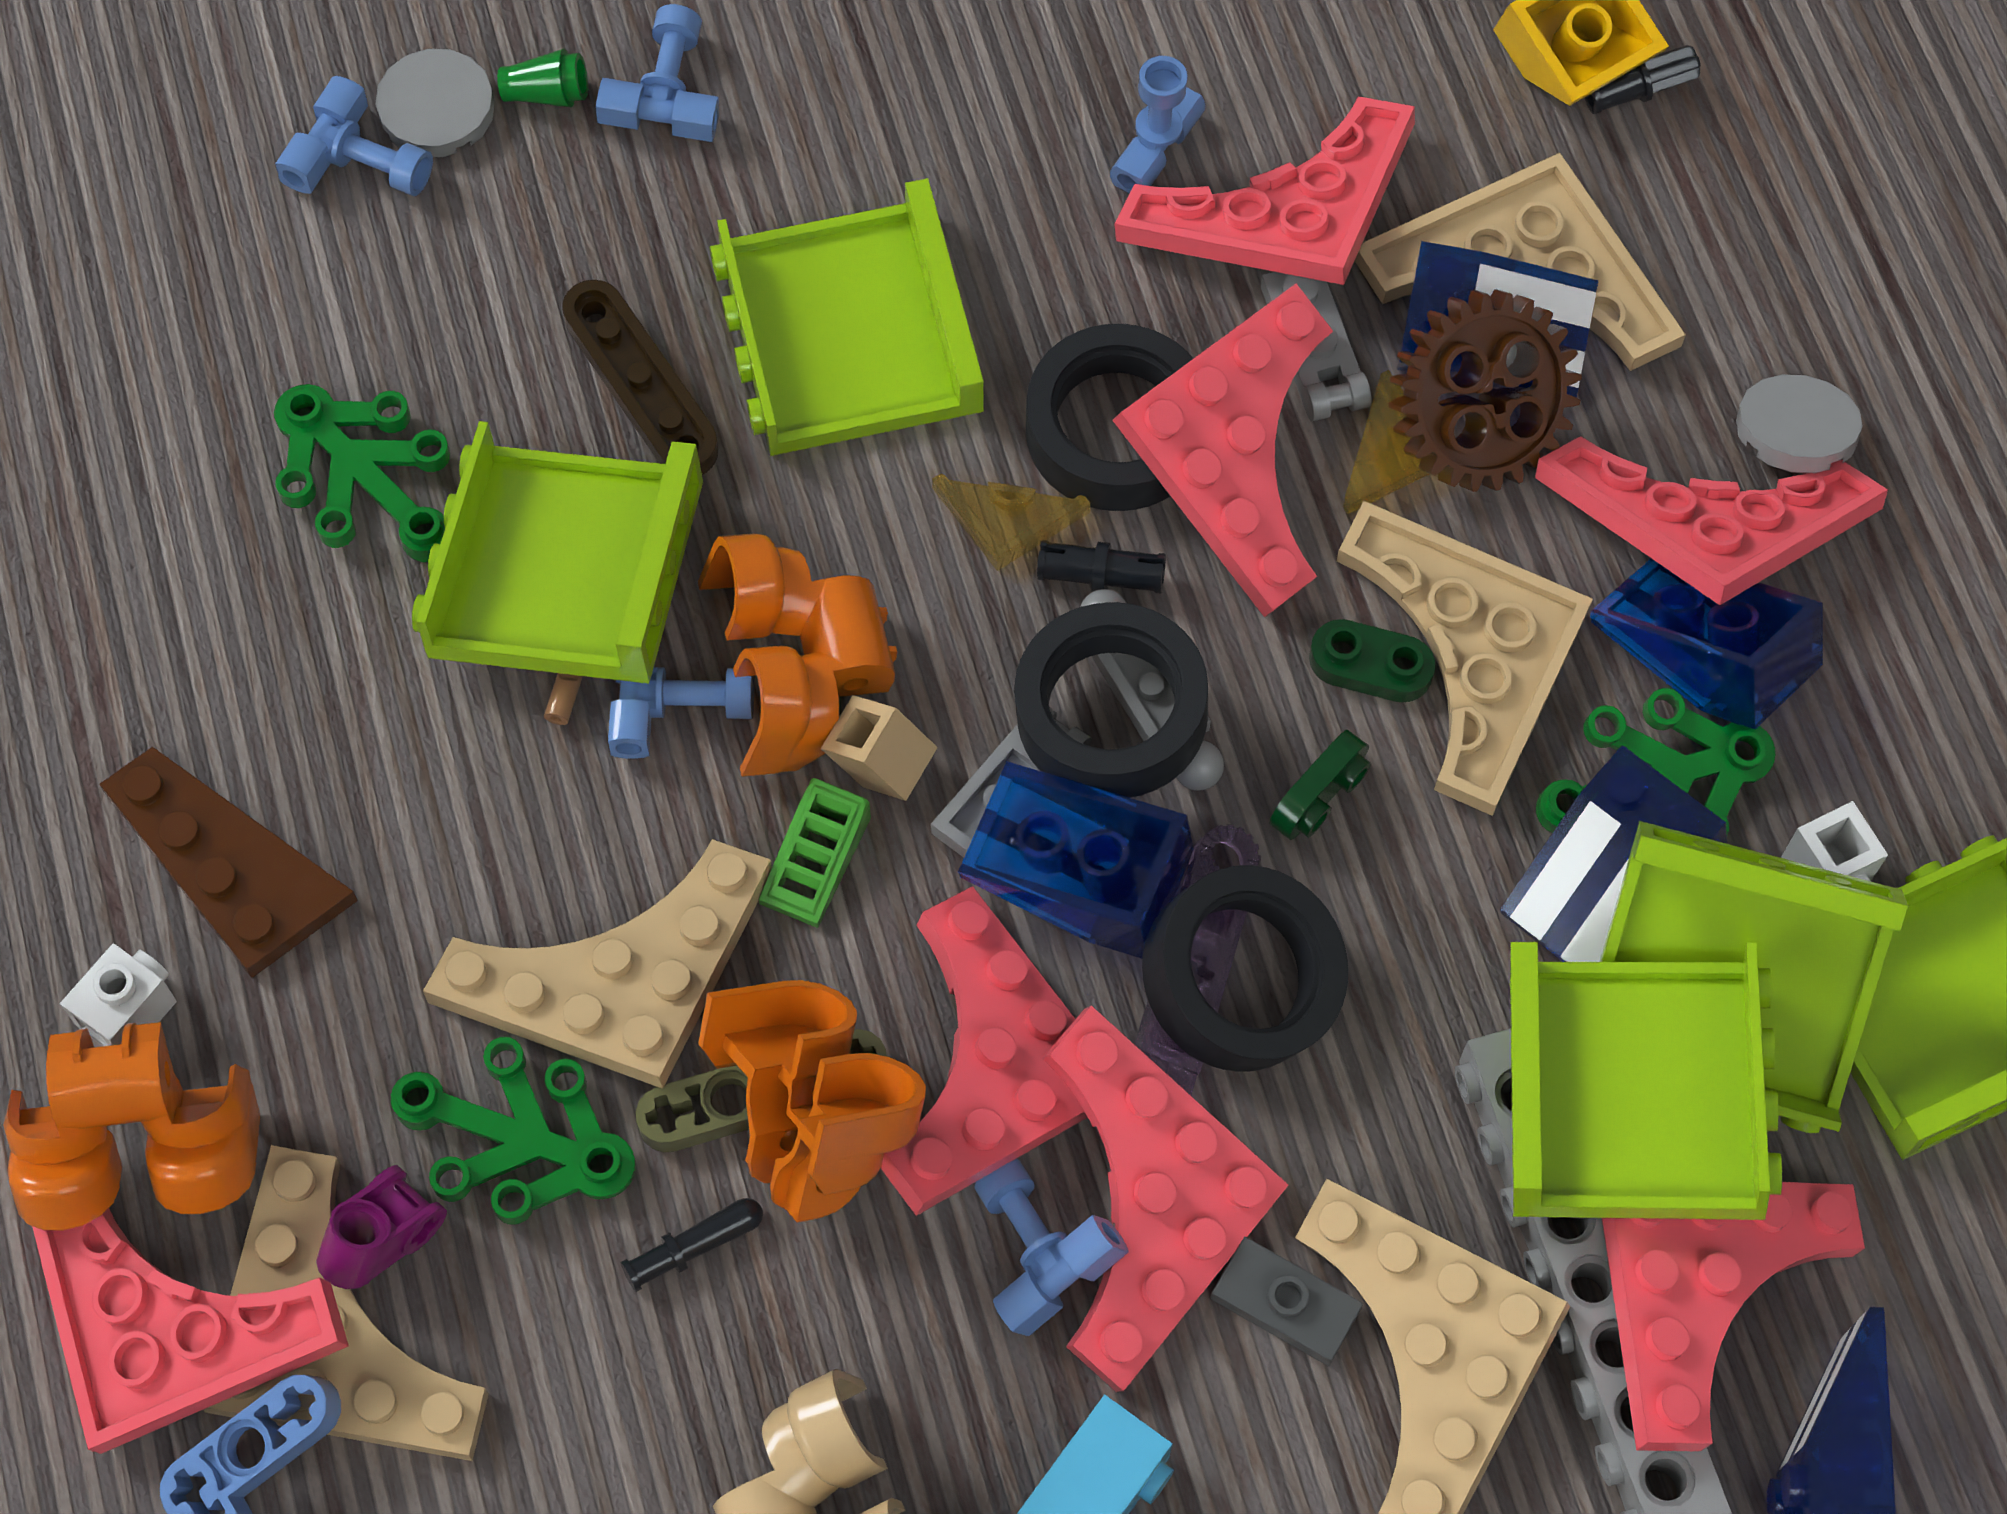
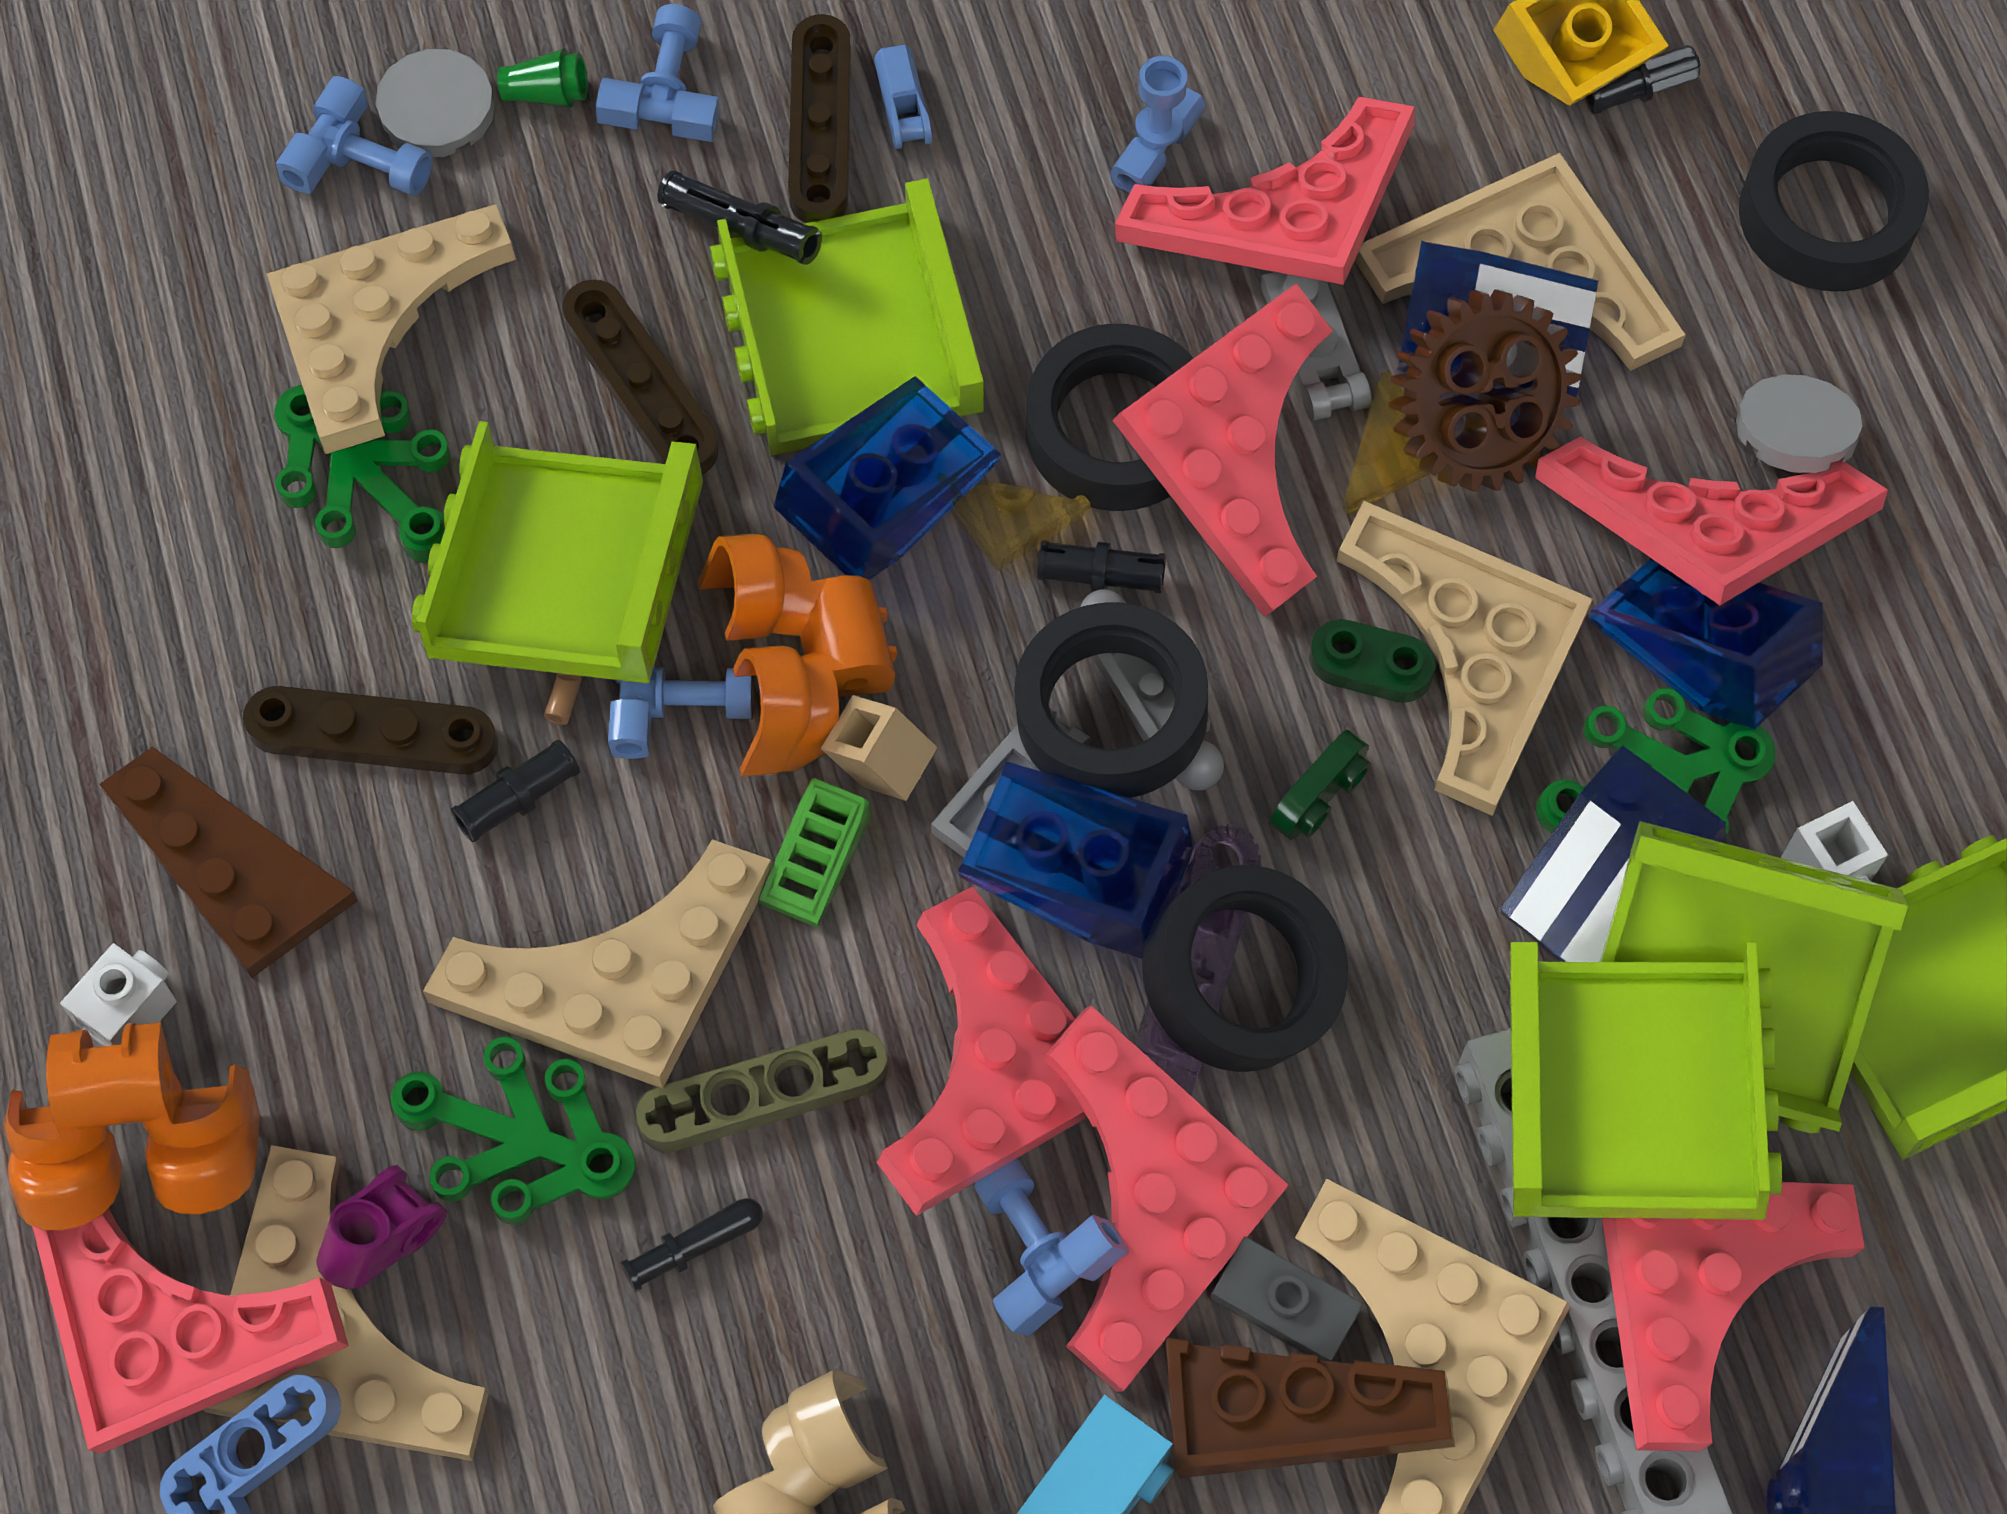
orange piece [698,980,926,1223] -> none
none -> dark brown plate [243,686,498,774]
none -> tan plate [266,204,516,454]
none -> black pin [450,739,580,843]
none -> black pin [657,171,822,265]
none -> clear blue slope [773,376,1001,580]
none -> dark brown plate [788,14,851,223]
none -> medium blue bar [874,44,932,150]
none -> reddish brown wing [1165,1337,1455,1478]
none -> black tyre [1739,111,1929,292]

